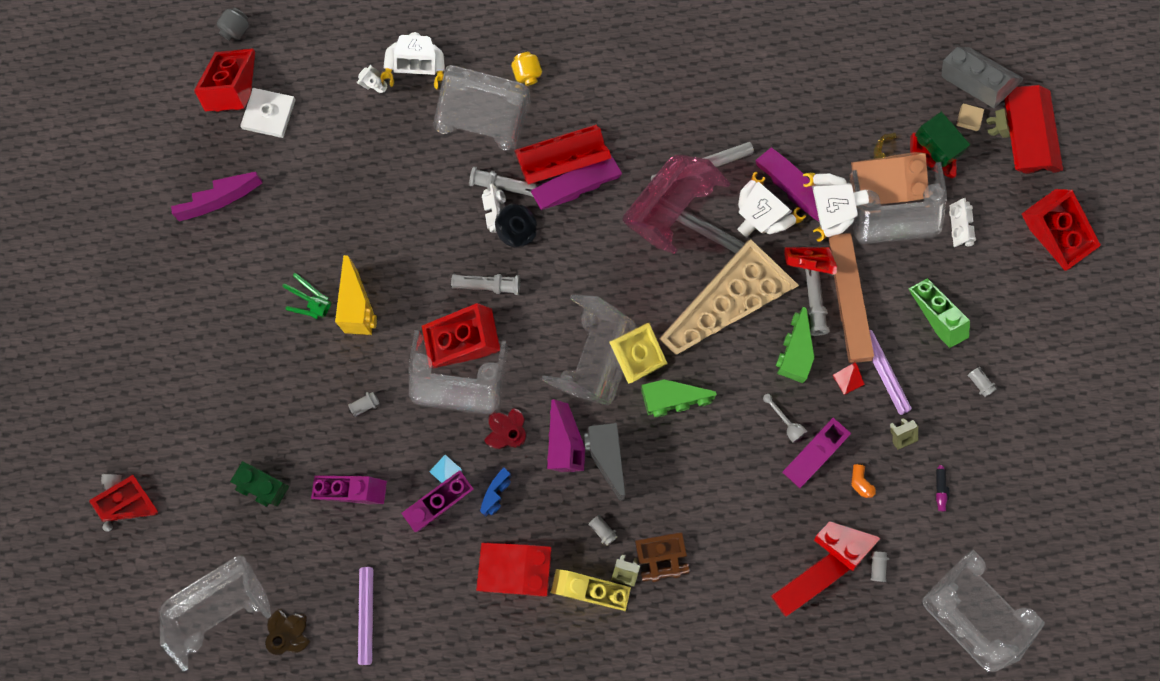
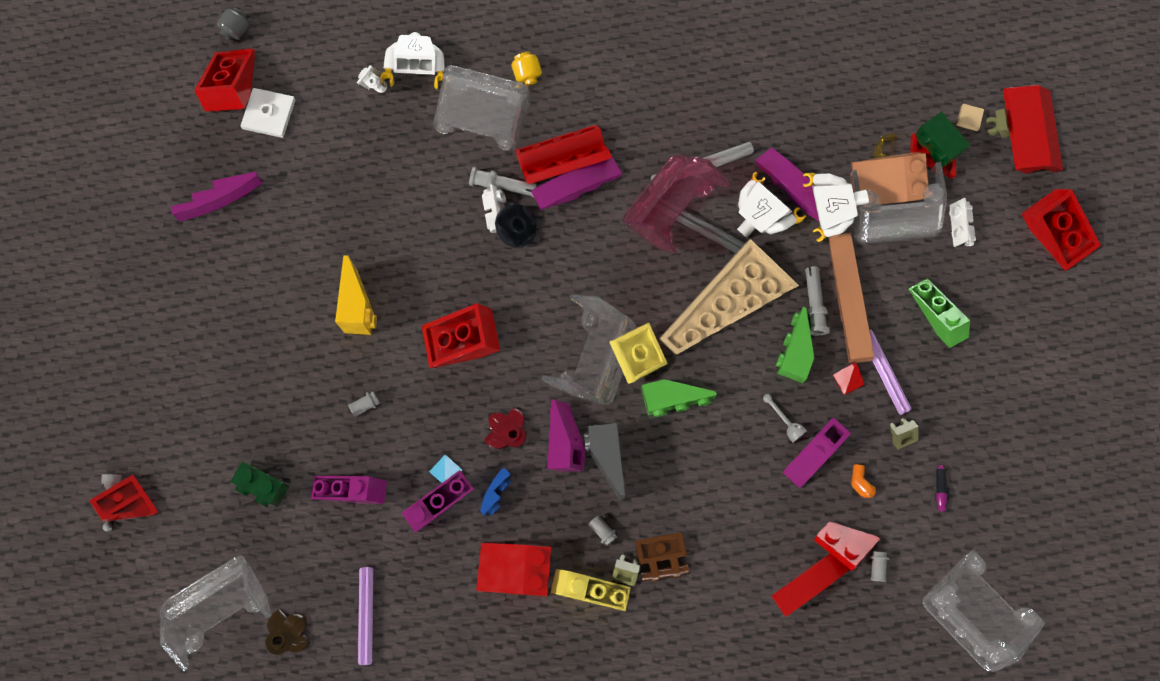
green plant [282,273,331,319] -> none
clear windscreen [409,330,509,415] -> none
light grey pin [451,274,520,295] -> none
red wing [784,247,837,274] -> none
dark grey slope [941,47,1023,108] -> none
light grey pin [967,367,997,397] -> none

